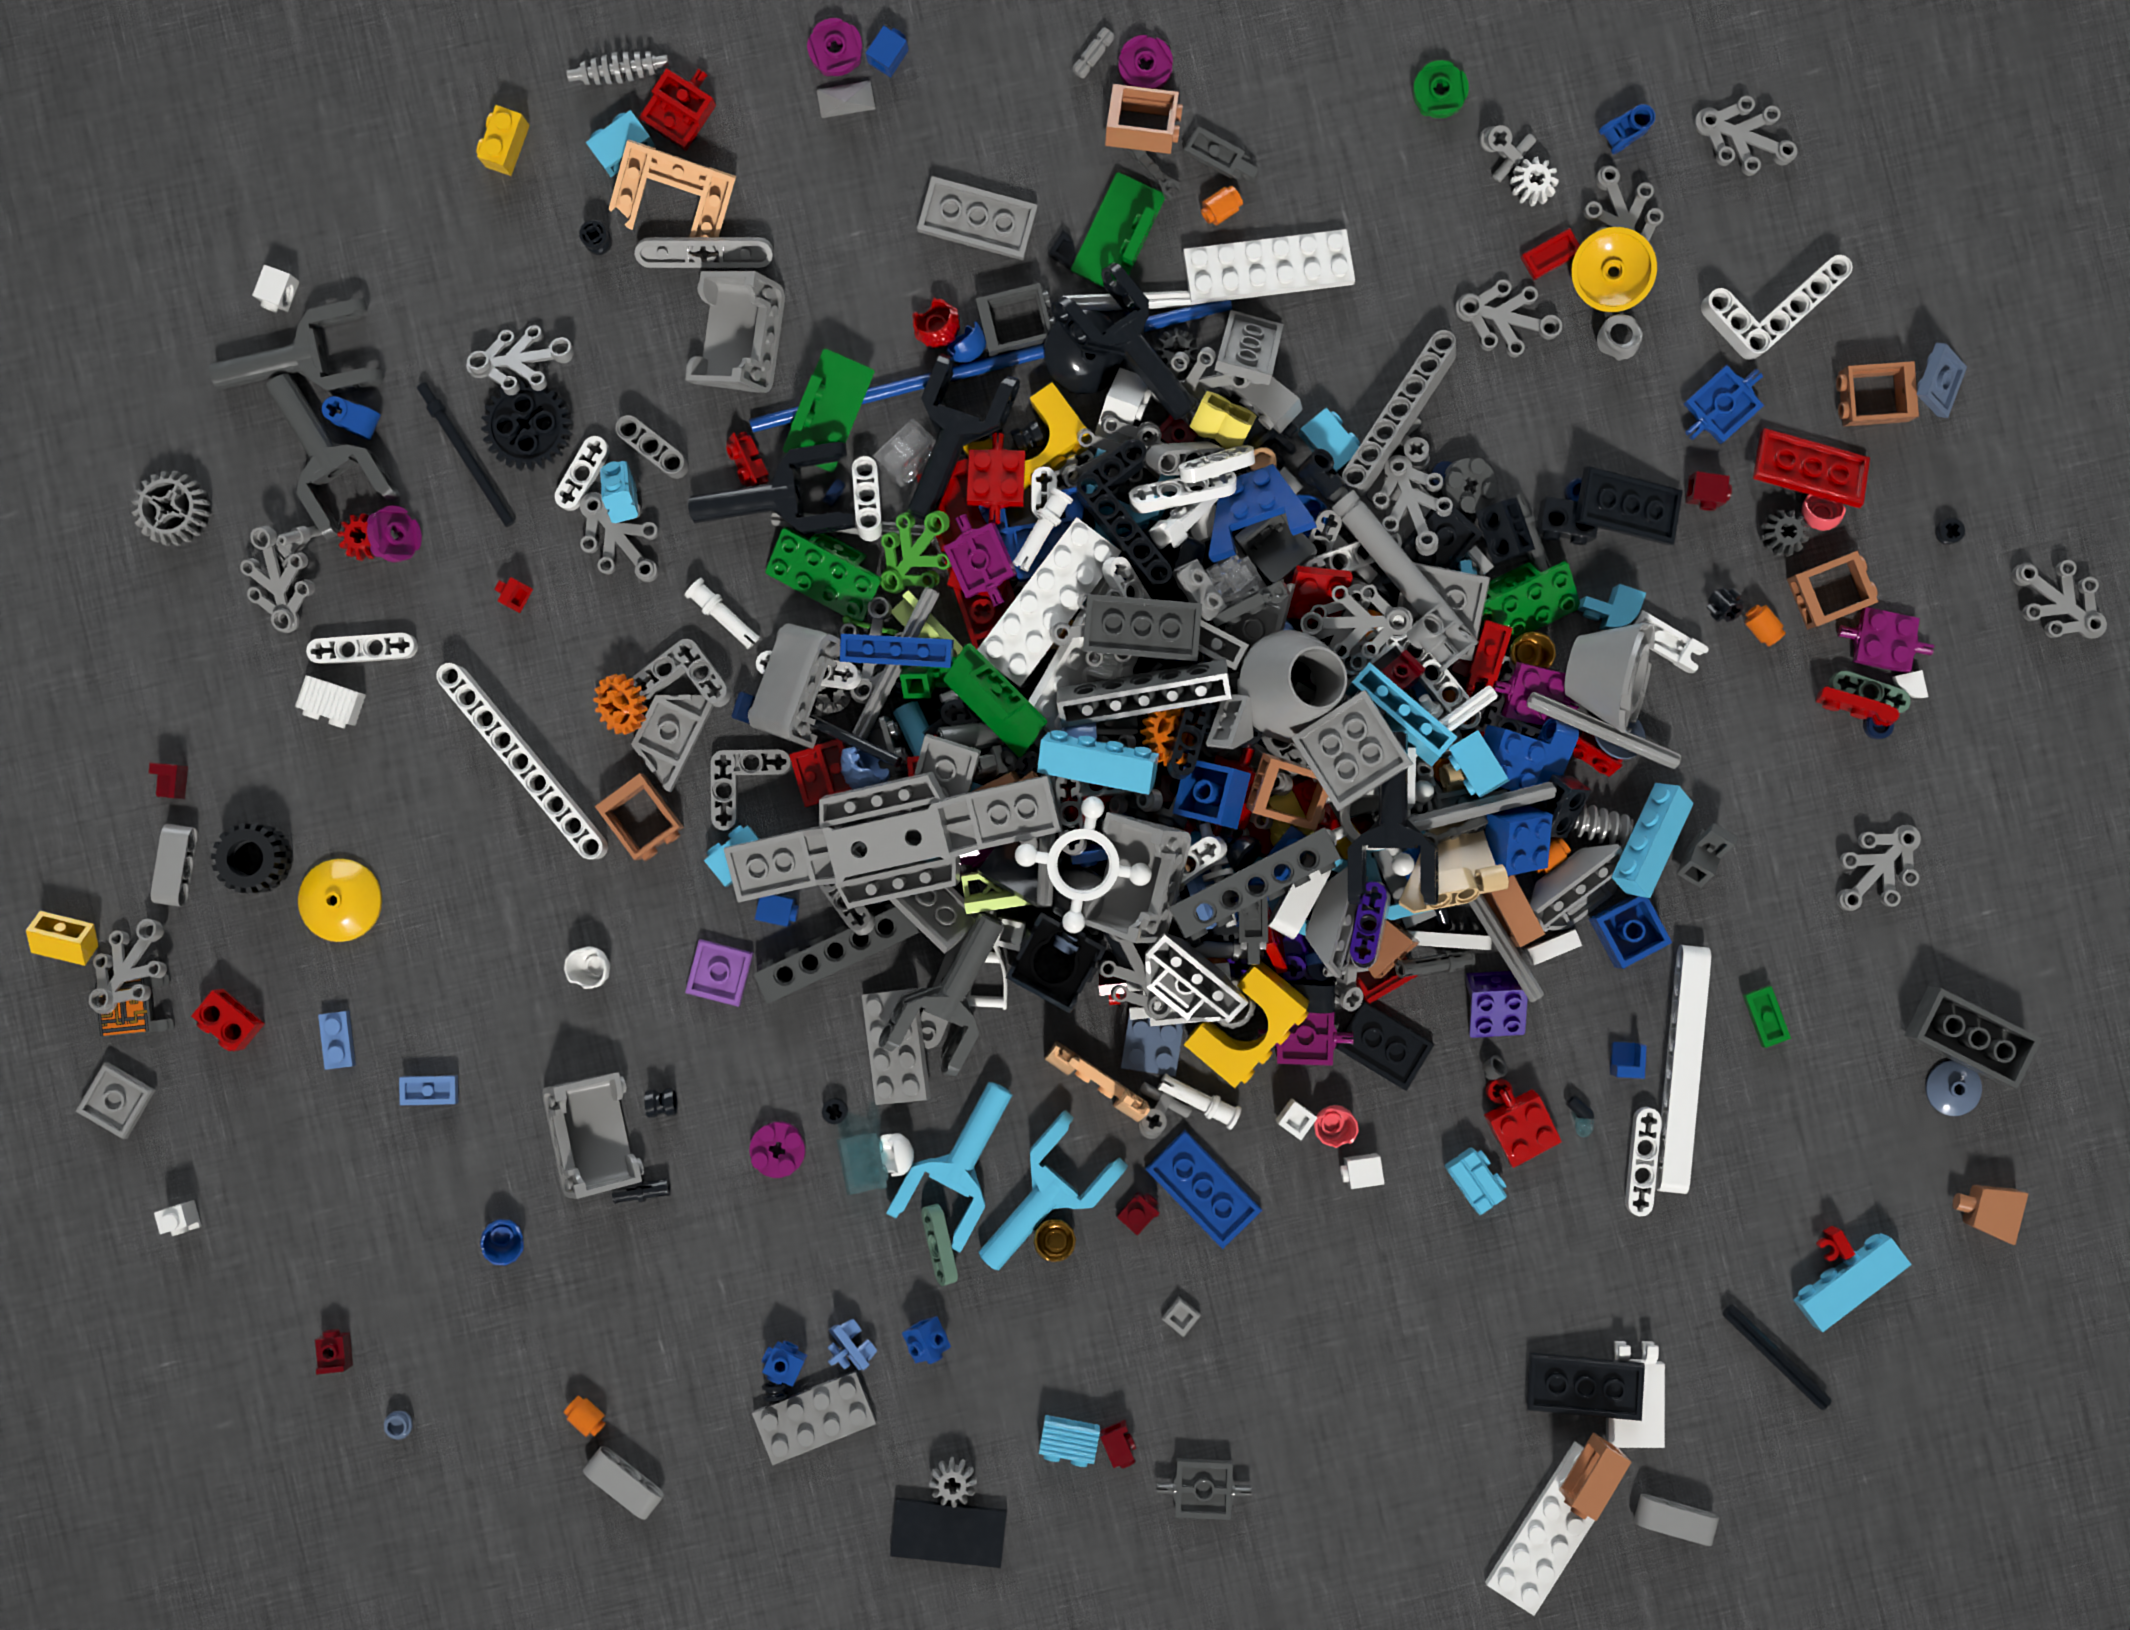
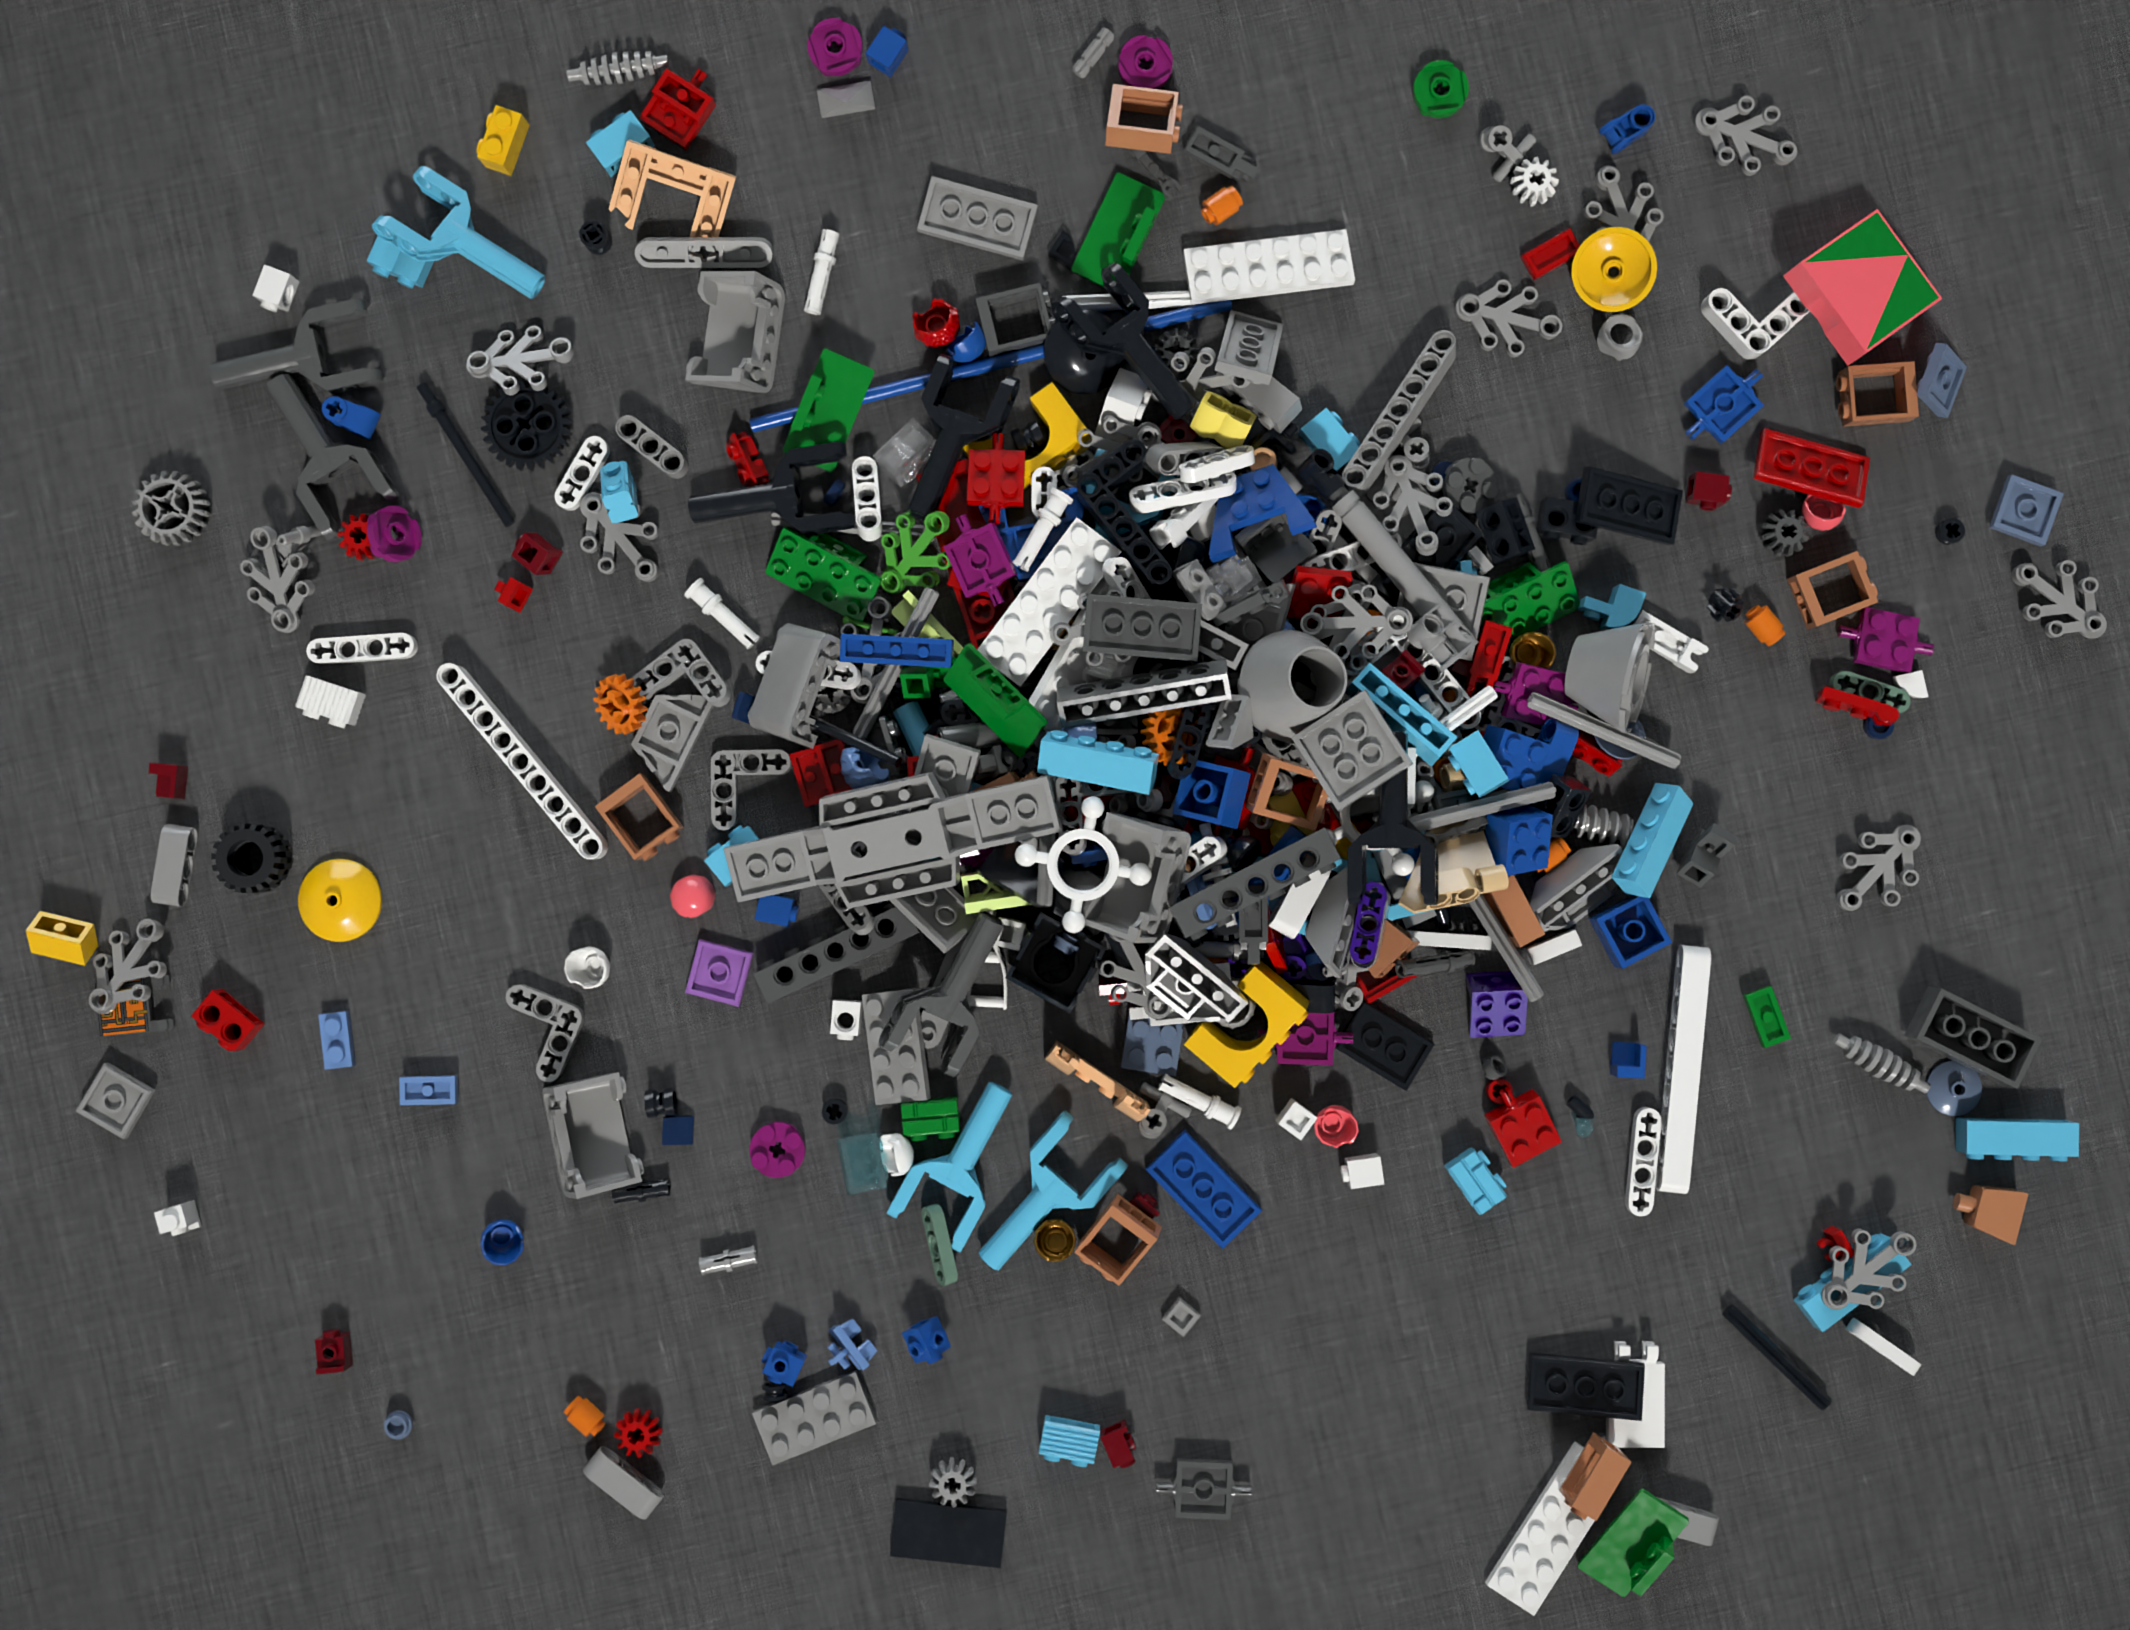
none -> medium azure brick [367,236,434,289]
none -> medium azure piece [372,166,545,299]
none -> light grey beam [505,984,585,1082]
none -> dark red brick [511,533,563,575]
none -> red gear [614,1408,663,1458]
none -> dark blue slope [662,1116,694,1145]
none -> coral hair [670,874,716,918]
none -> light grey pin [699,1246,758,1276]
none -> white pin [804,229,840,315]
none -> white brick [830,999,863,1040]
none -> green brick [901,1096,960,1141]
none -> nougat window [1074,1193,1162,1286]
none -> green bracket [1578,1489,1689,1597]
none -> coral tile [1783,209,1942,366]
none -> light grey plant [1821,1228,1916,1310]
none -> light grey piece [1833,1033,1931,1094]
none -> white beam [1845,1317,1921,1376]
none -> medium azure brick [1955,1117,2079,1161]
none -> sand blue plate [1989,474,2064,547]

